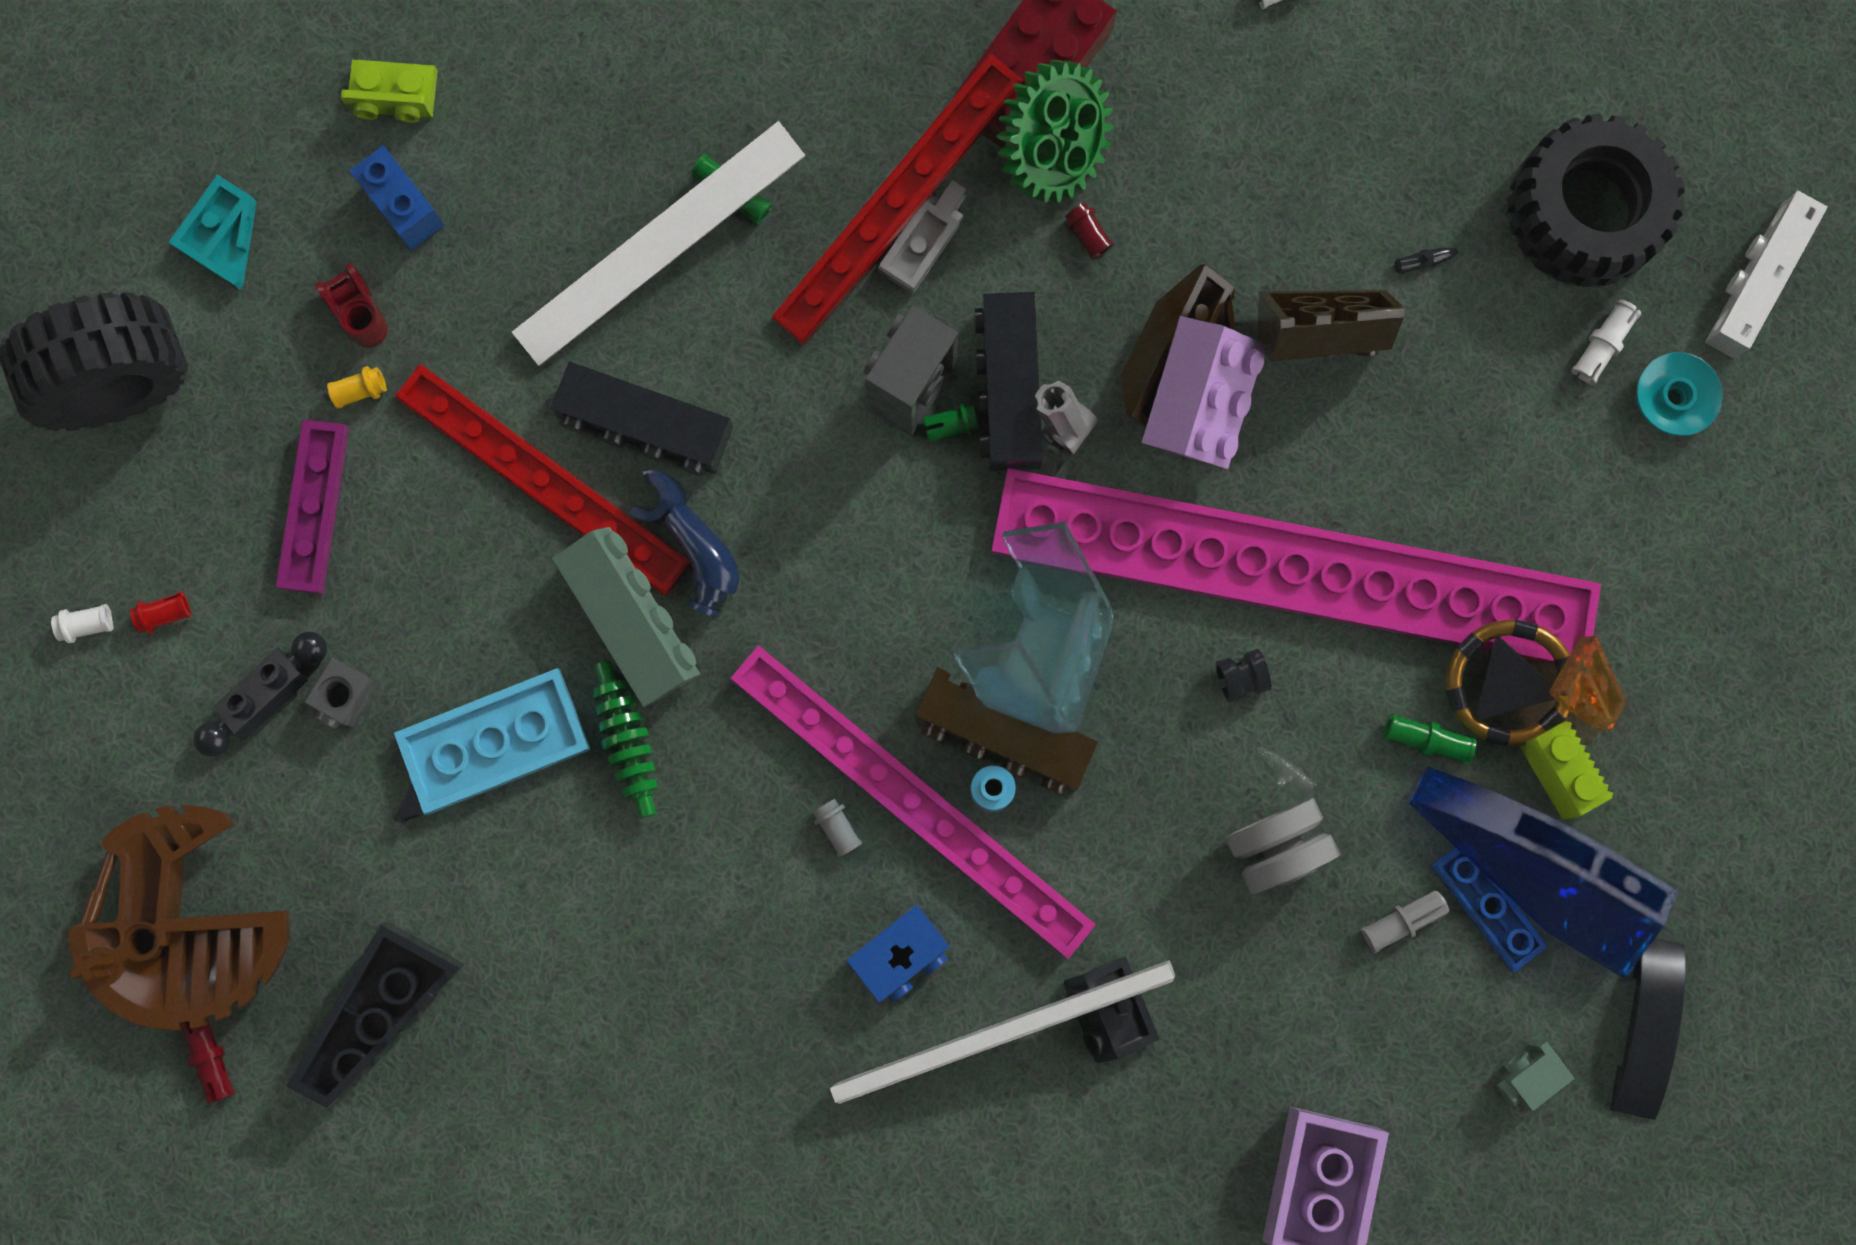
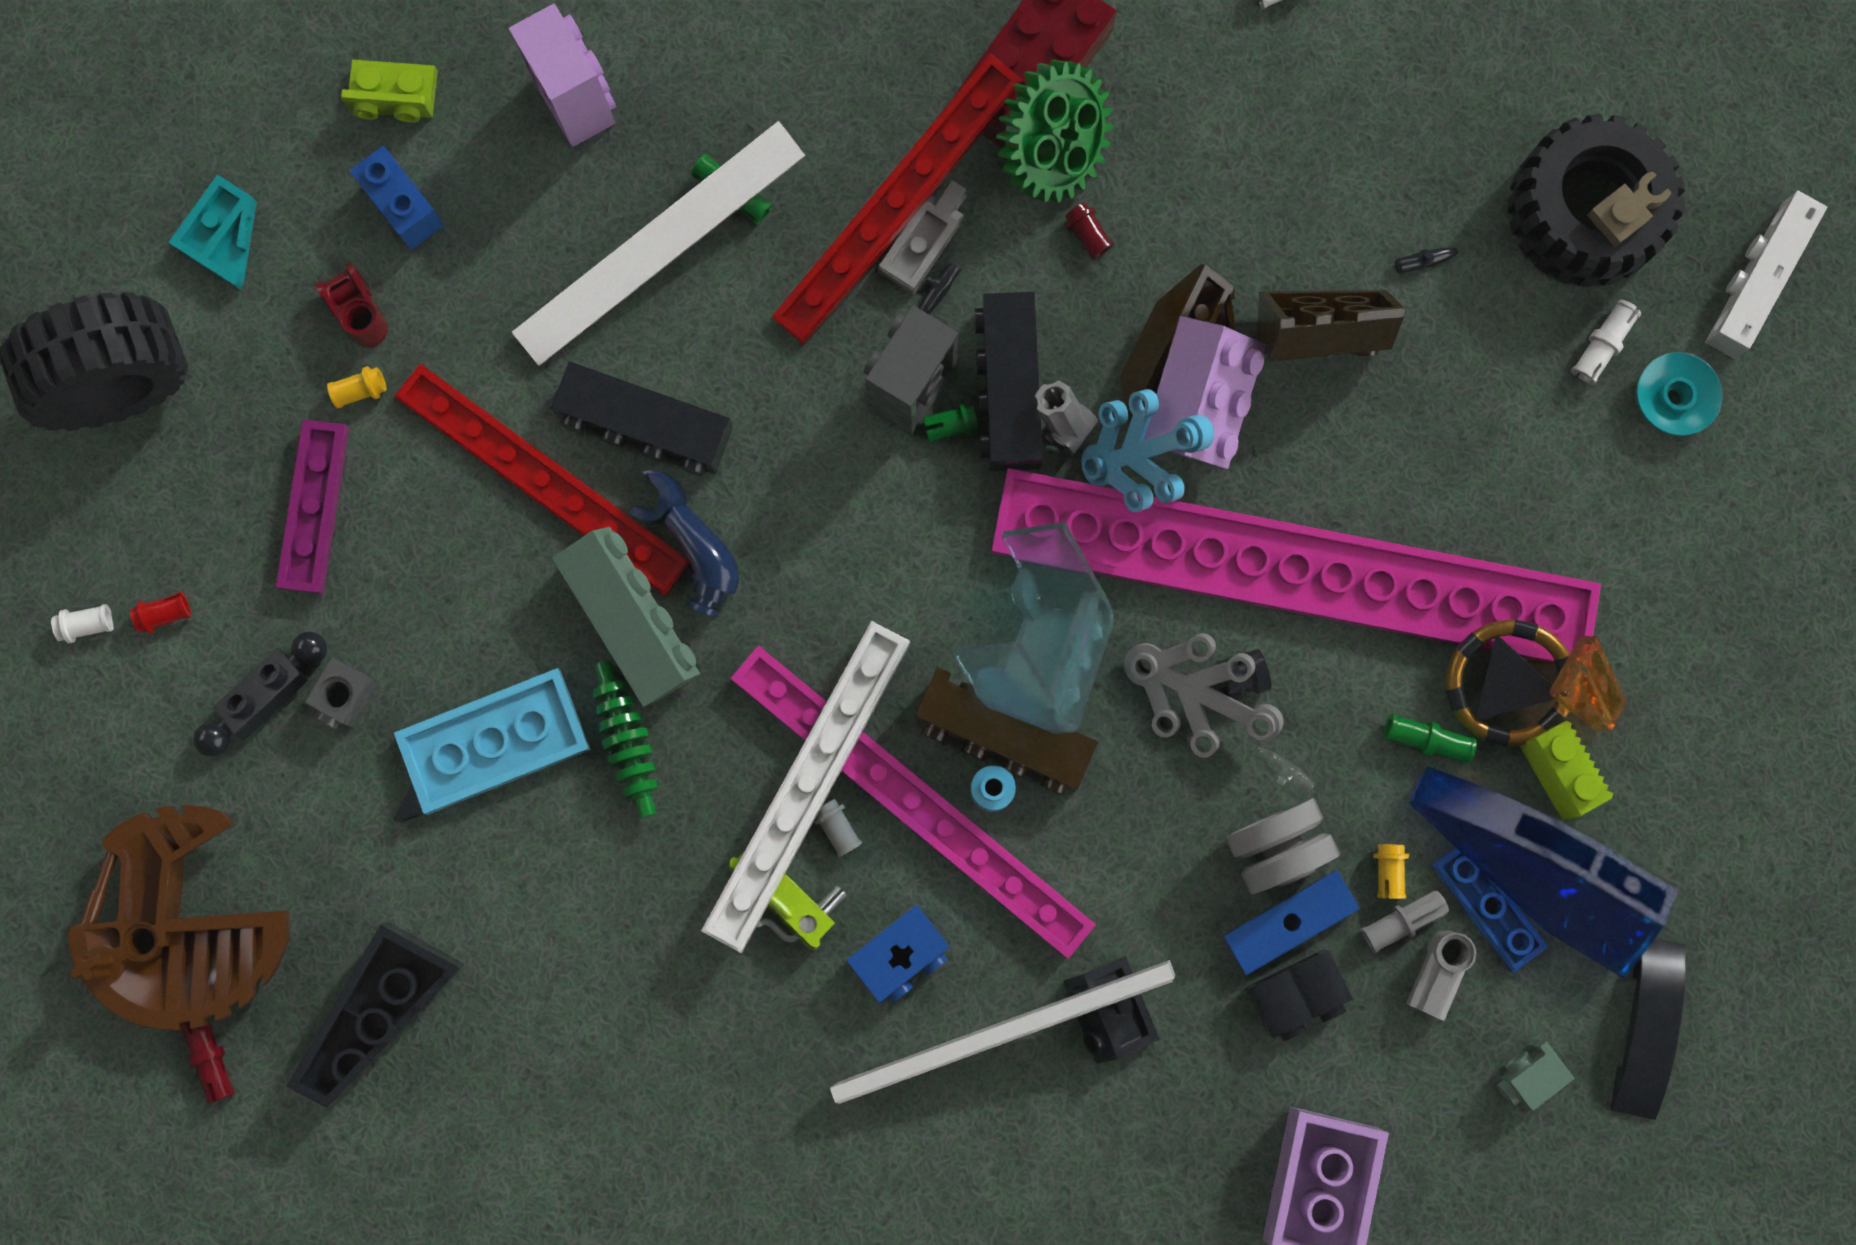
none -> lavender brick [508,3,617,147]
none -> white tile [701,621,910,953]
none -> lime piece [729,851,846,951]
none -> black helmet [919,263,961,314]
none -> medium azure plant [1081,389,1214,512]
none -> light grey plant [1124,633,1284,758]
none -> blue tile [1222,870,1360,975]
none -> black brick [1245,949,1353,1041]
none -> yellow pin [1373,844,1409,899]
none -> light grey piece [1406,930,1476,1021]
none -> dark tan plate [1587,172,1671,247]

